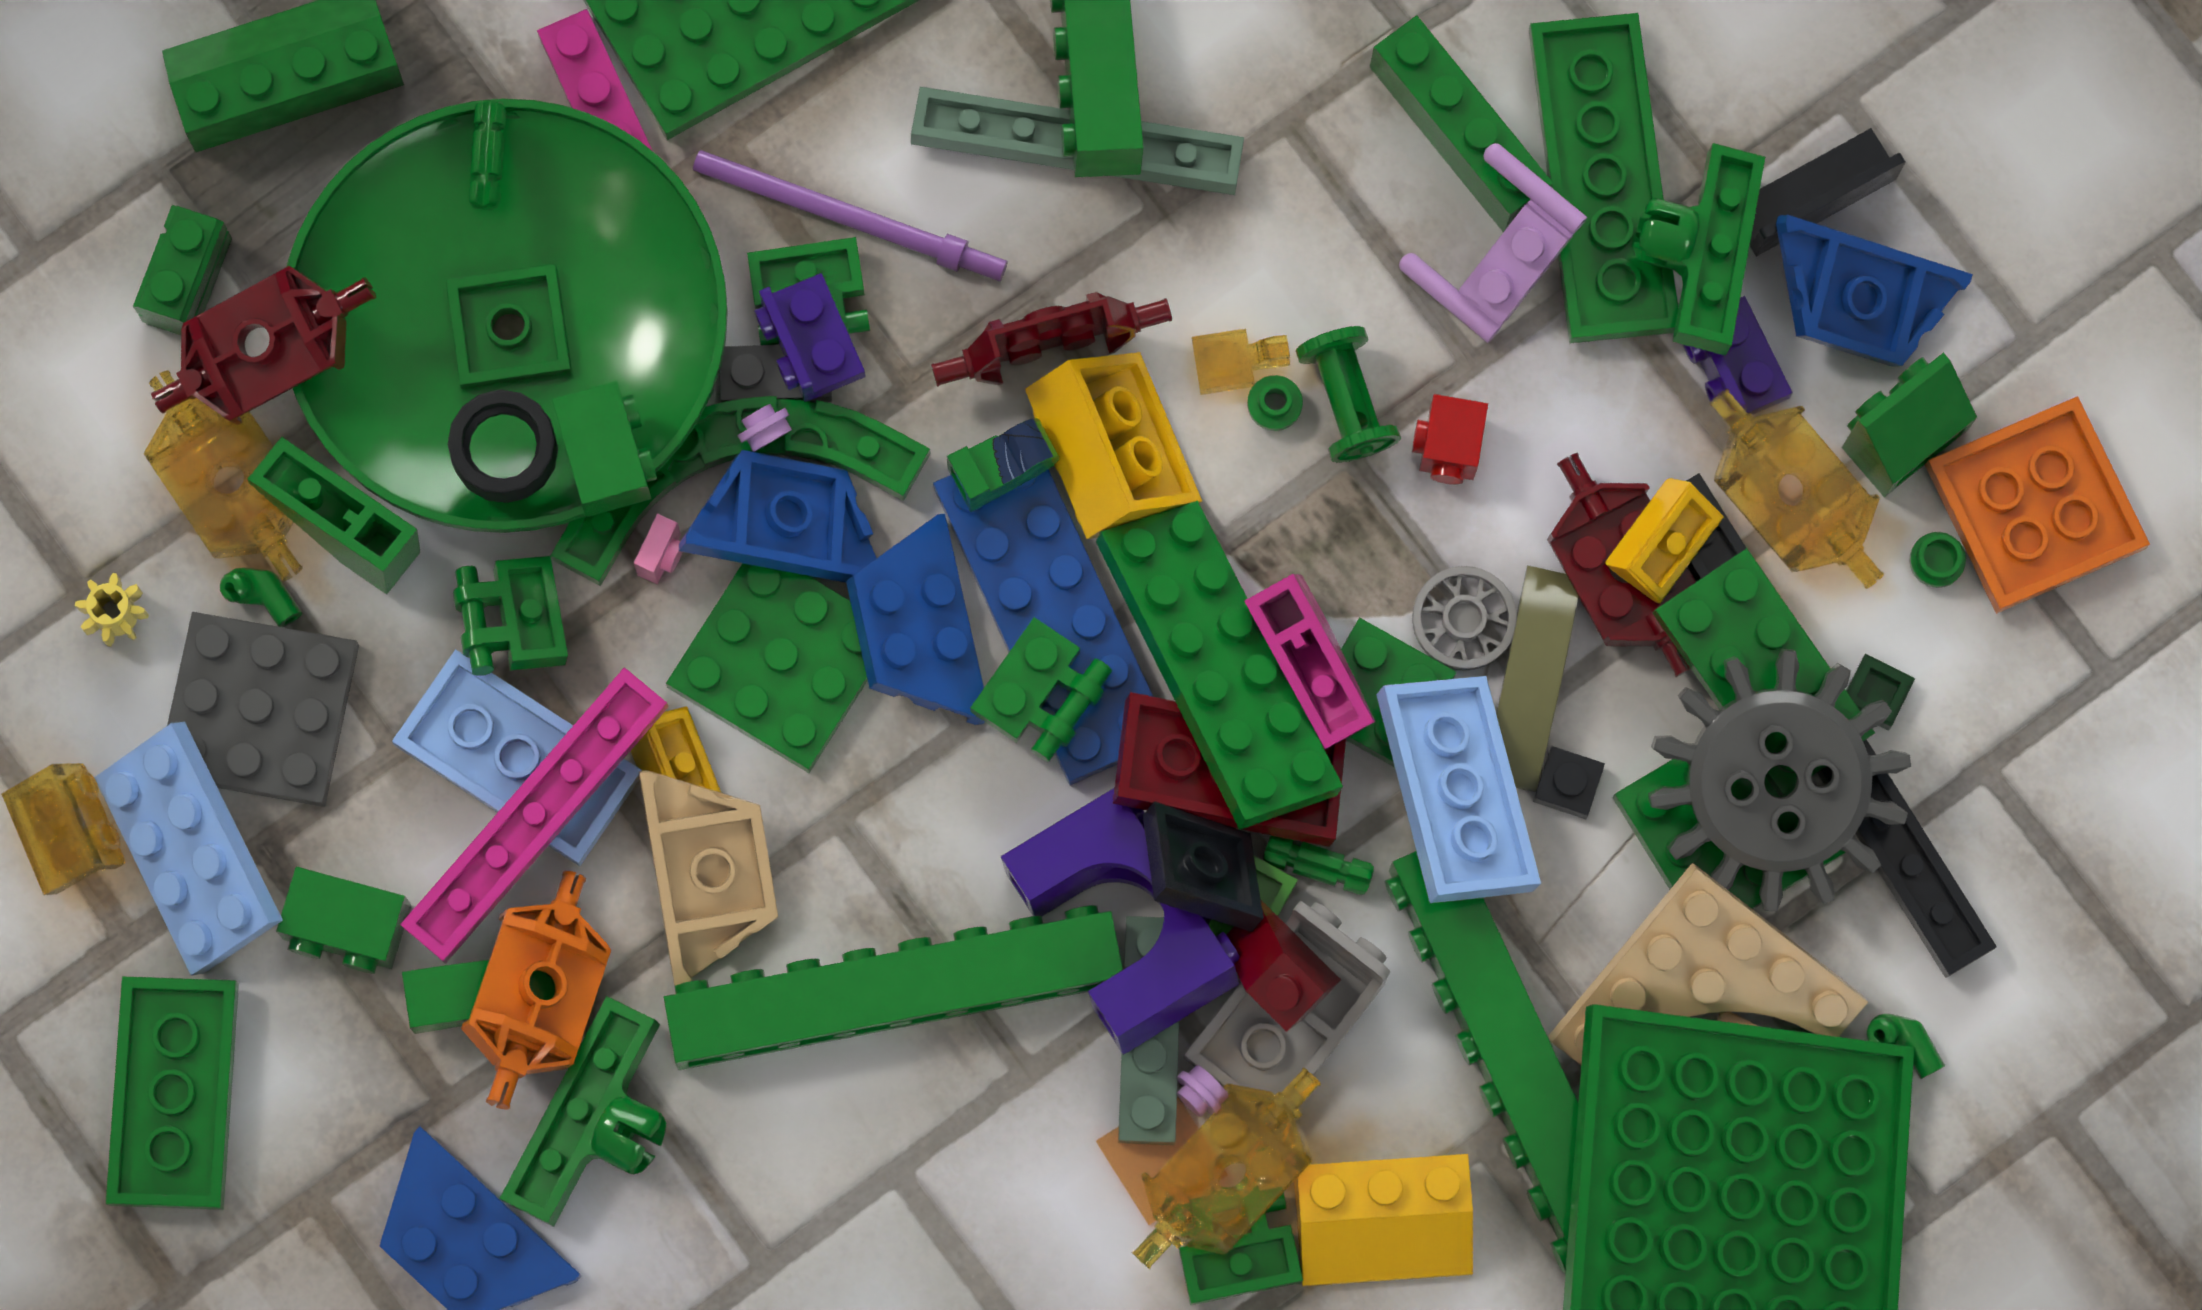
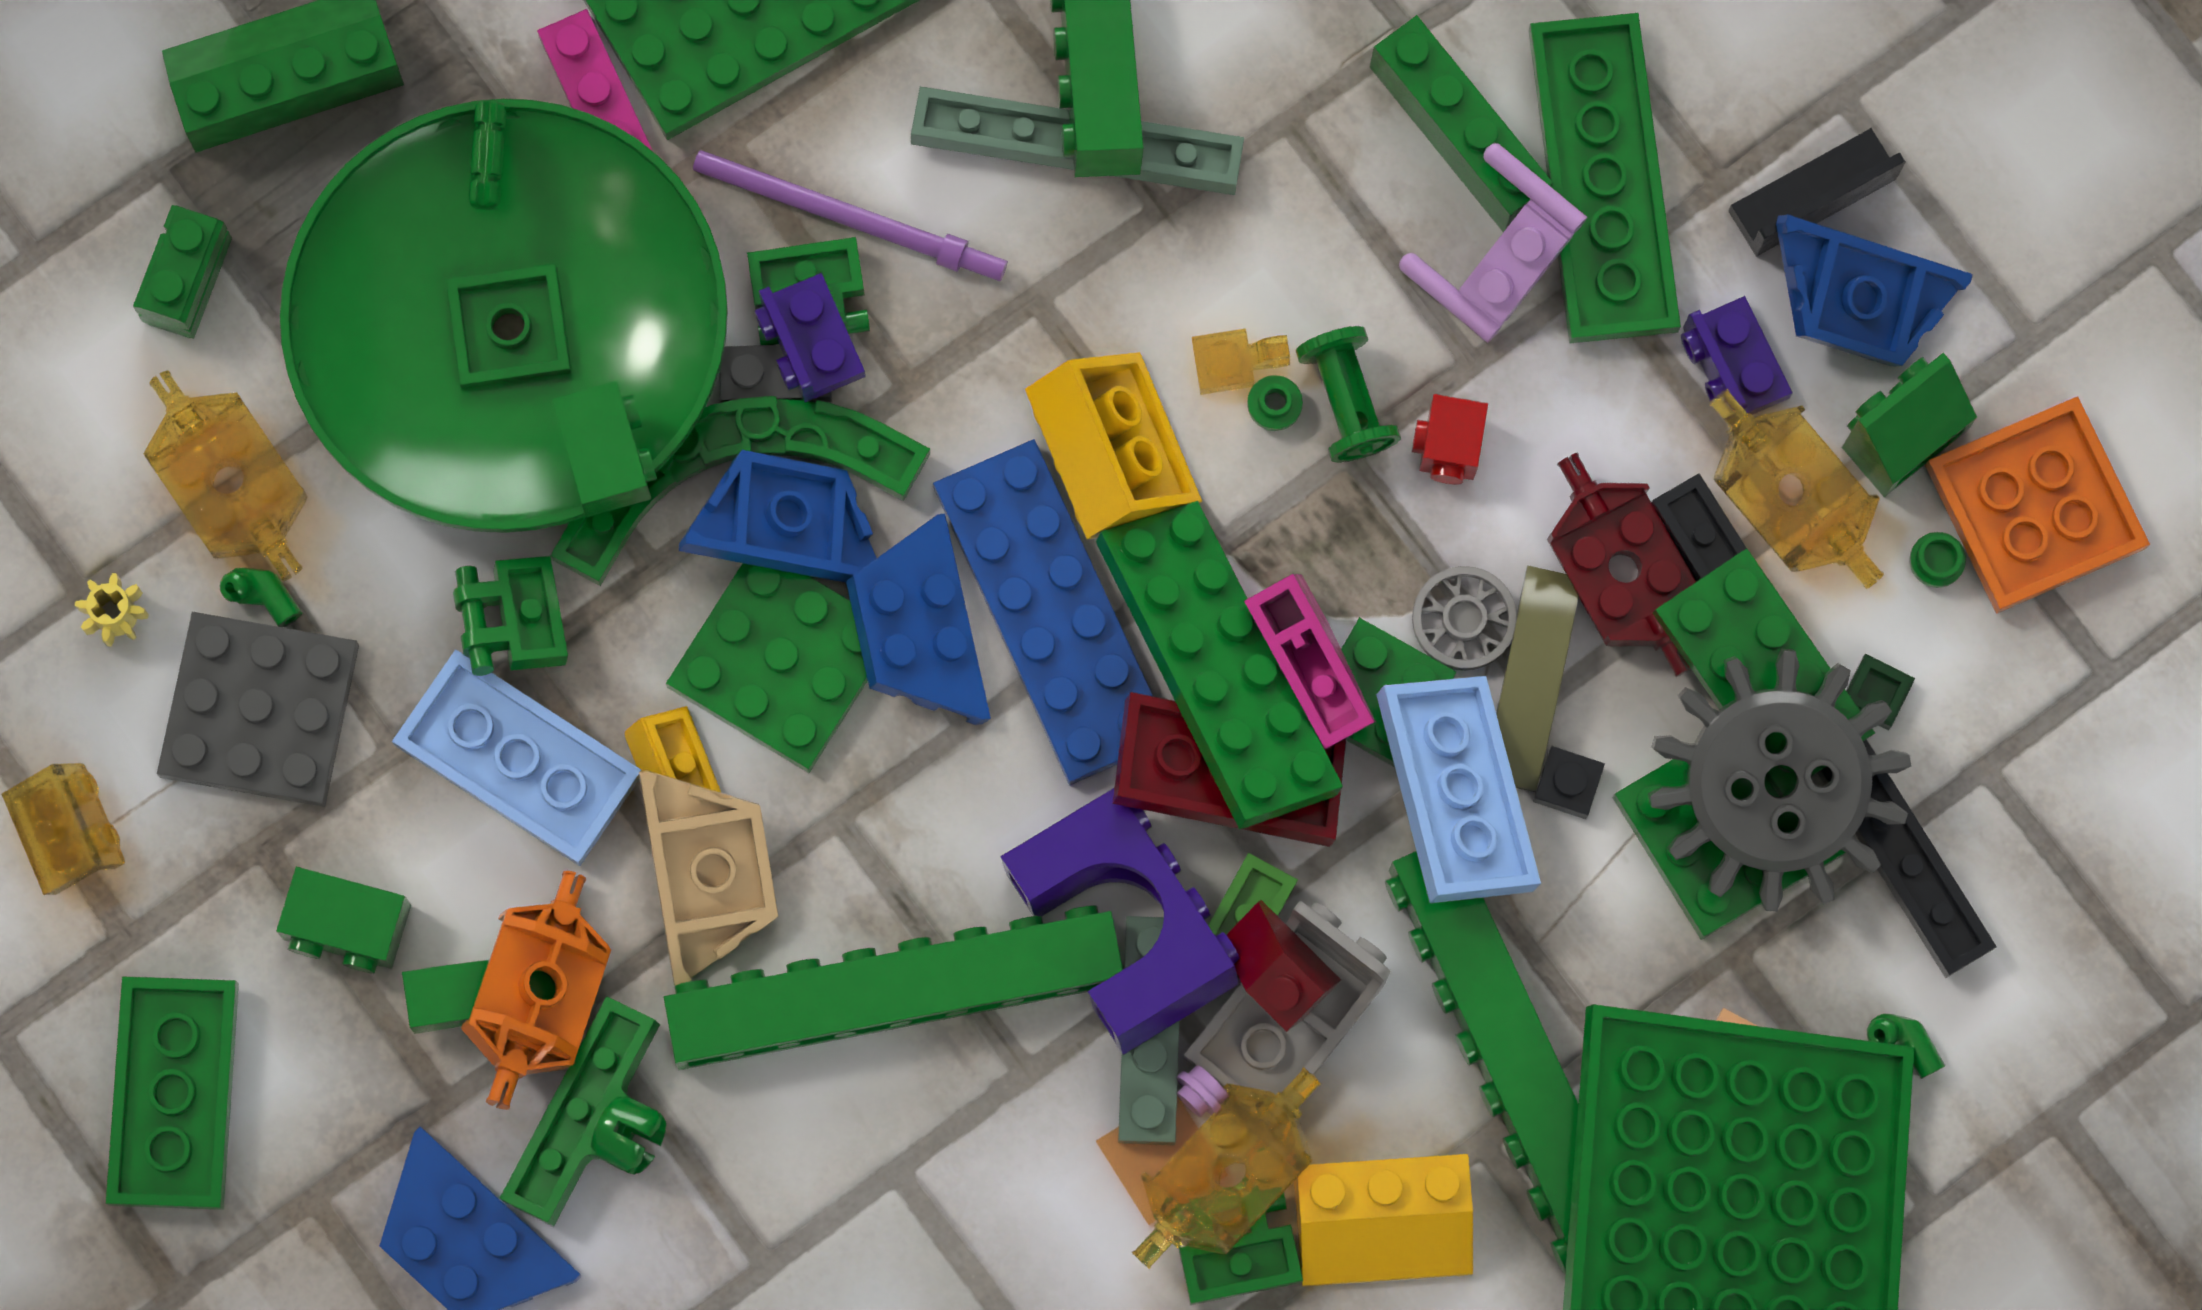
light blue plate [94,721,283,976] -> none
dark red plate [151,266,376,425] -> none
green slope [247,437,420,594] -> none
dark pink plate [400,667,669,964] -> none
black tyre [447,390,558,503] -> none
bright pink plate [634,514,683,584] -> none
lavender plate [737,404,792,452] -> none
dark red plate [931,292,1172,387] -> none
green leg [947,418,1060,512] -> none
green plate [970,617,1113,762] -> none
black plate [1143,801,1263,932] -> none
green axle [1263,835,1374,895] -> none
tan plate [1548,863,1868,1065] -> none
yellow slope [1606,478,1724,603] -> none
green plate [1634,143,1766,356] -> none

